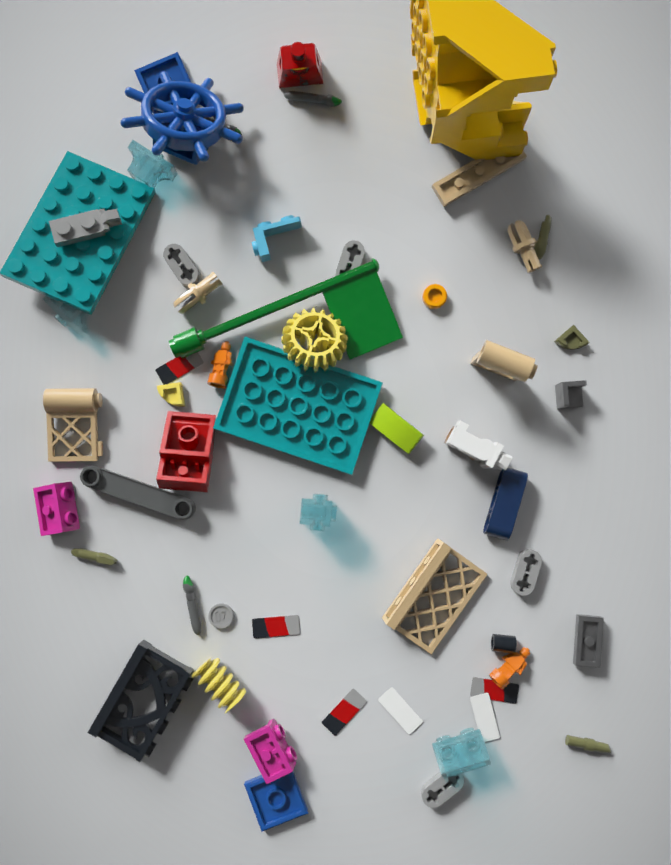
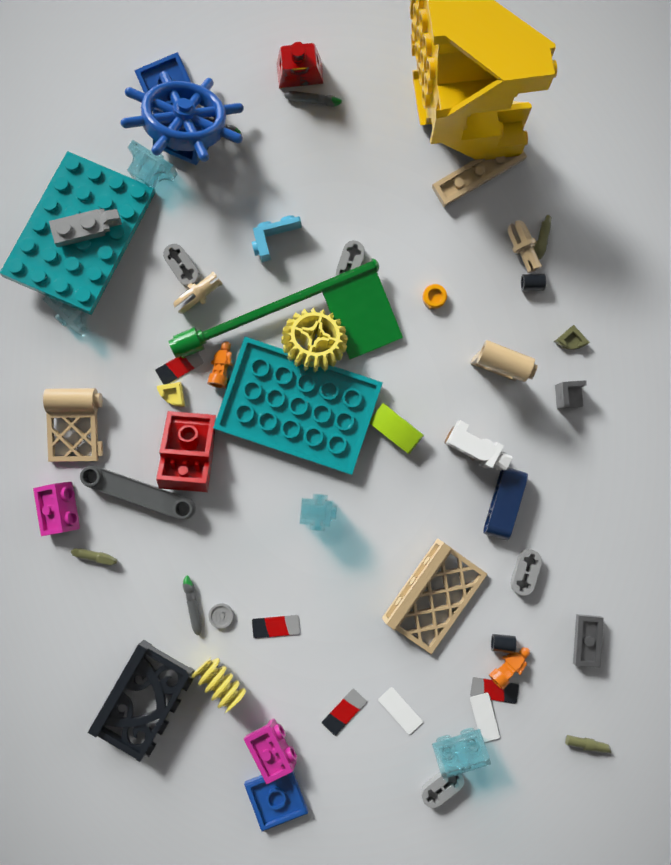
none -> black hinge [521,274,546,291]

